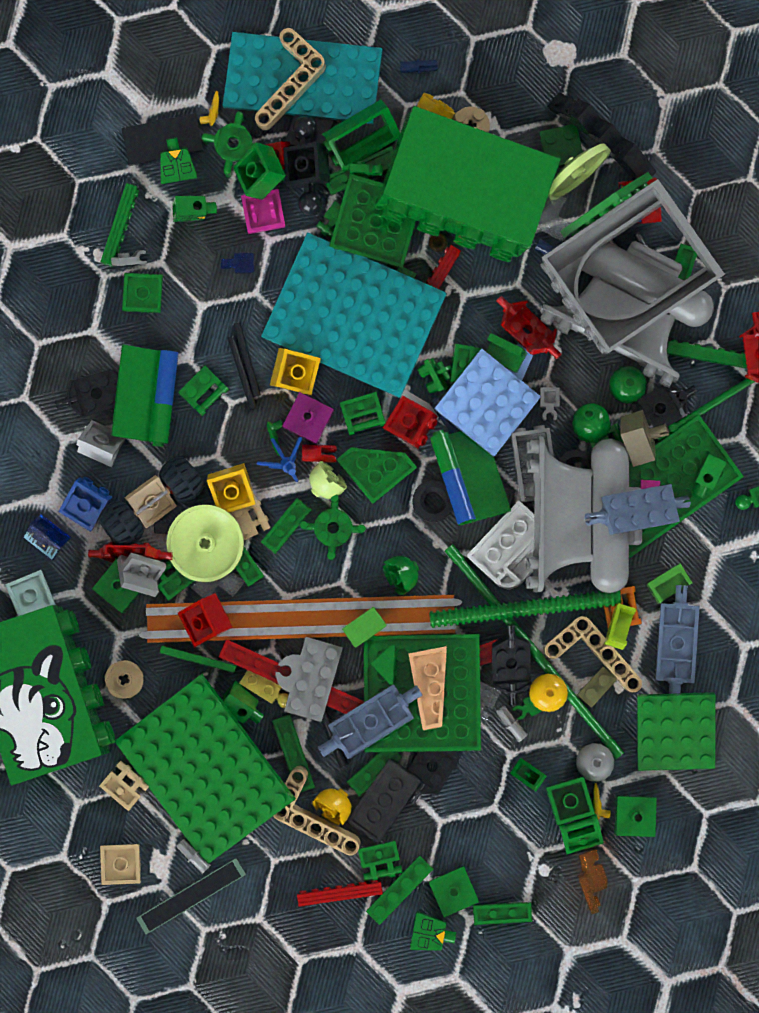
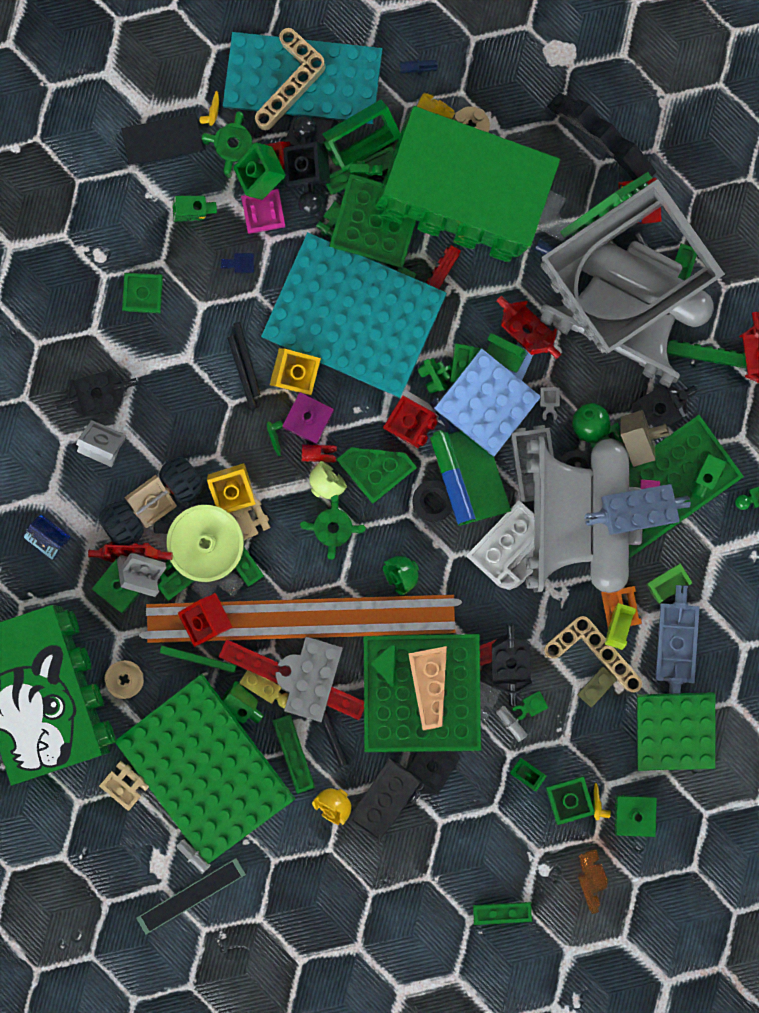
light aqua plate [5,570,56,616] -> none
blue plate [58,477,112,532] -> none
green piece [100,183,139,267] -> none
tan plate [100,844,141,885] -> none
light grey plate [111,250,147,266] -> none
green door [111,344,179,447] -> none
green torso [161,137,197,184] -> none
green plate [178,366,229,416] -> none
blue plant [257,437,302,482] -> none
green tile [261,498,312,554] -> none
tan beam [274,766,361,855] -> none
red piece [297,880,383,907] -> none
sand blue plate [318,684,423,759] -> none
green plate [340,392,386,436] -> none
bright green panel [342,607,387,648] -> none
green tile [347,752,402,796] -> none
green plate [358,840,403,881] -> none
green plate [366,855,433,925] -> none
green torso [410,911,456,950] -> none
green plate [428,866,479,917] -> none
dark brown plate [429,233,448,252] -> none
green piece [429,590,622,628] -> none
green piece [445,544,624,760] -> none
yellow cylinder [529,673,568,712] -> none
green plate [539,124,583,167] -> none
yellowish green dish [548,143,611,200] -> none
green plate [559,814,604,854] -> none
light grey cylinder [576,743,615,782] -> none
green cylinder [609,366,647,404] -> none
green bar [657,378,755,442] -> none

